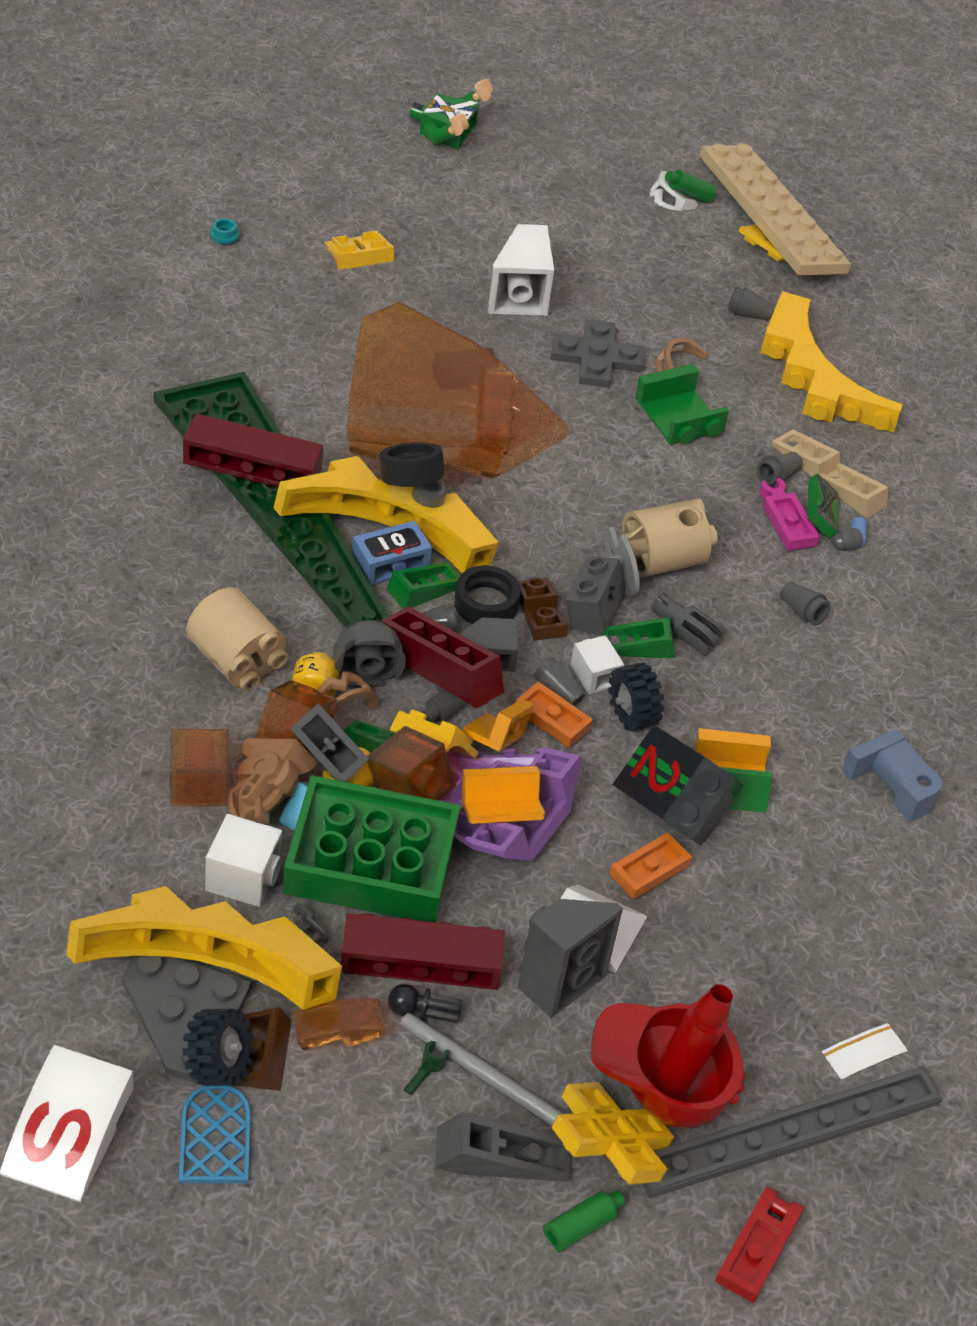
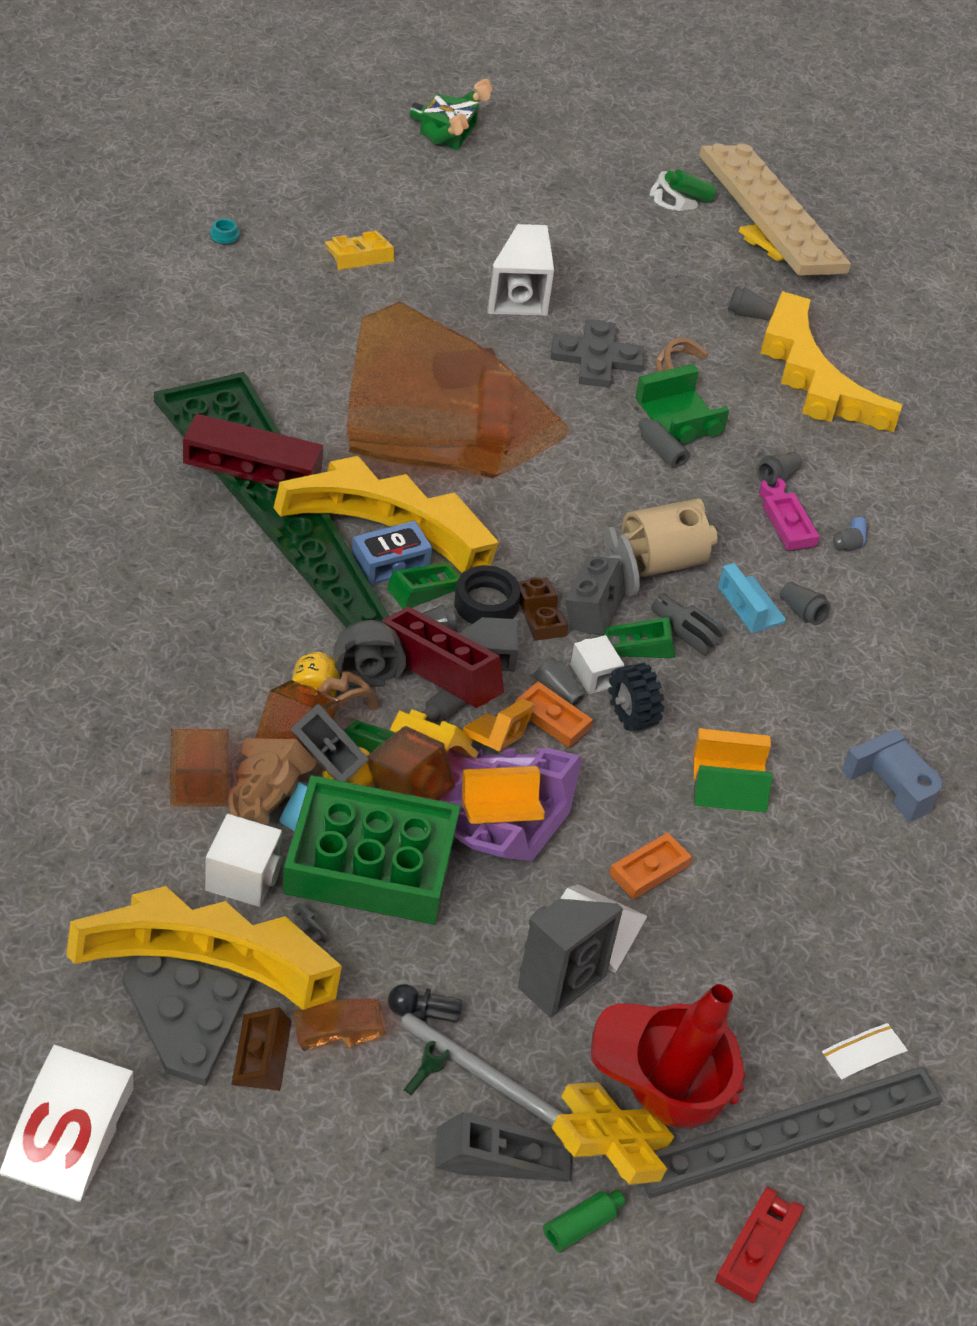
dark azure window [179,1085,252,1184] -> none
black wheel [182,1008,255,1086] -> none
tan cylinder [186,587,289,692] -> none
dark red brick [341,913,505,990] -> none
black tyre [379,442,445,487] -> none
dark grey tile [412,480,447,508] -> none
black slope [612,725,744,846] -> none
tan slope [772,429,888,518] -> none
green tile [808,473,838,538] -> none
none -> dark grey cylinder [638,418,690,469]
none -> medium azure panel [718,563,786,633]

